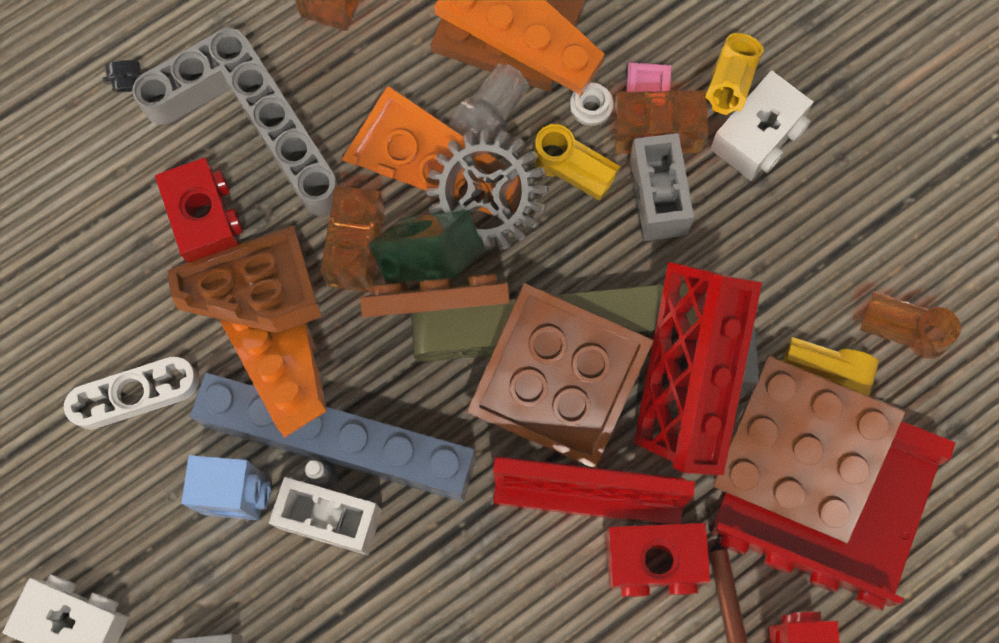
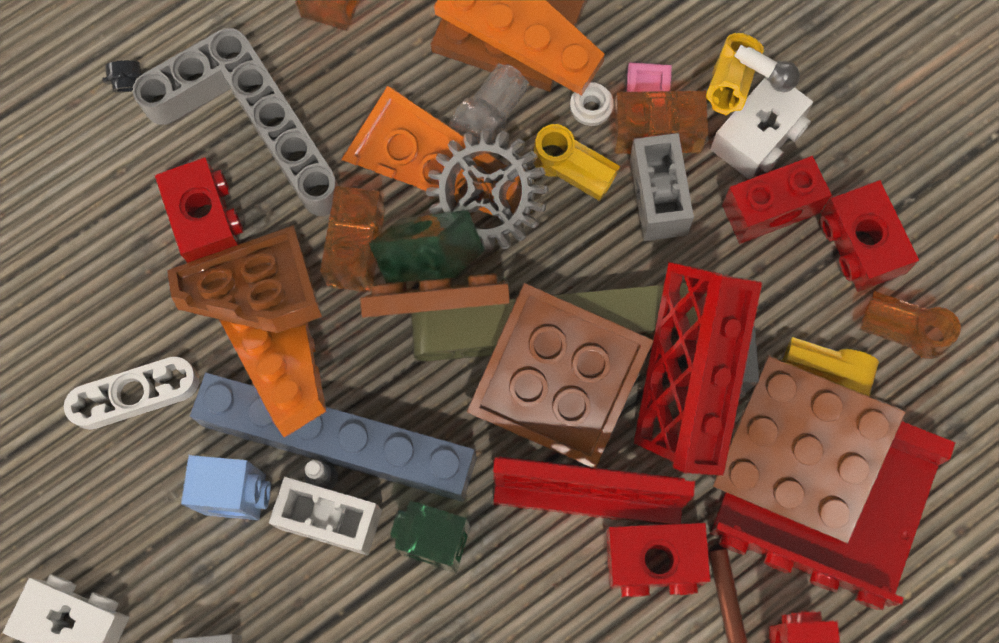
none -> clear green brick [390,501,471,574]
none -> red brick [722,156,832,244]
none -> piece [734,45,800,93]
none -> red brick [820,180,919,292]

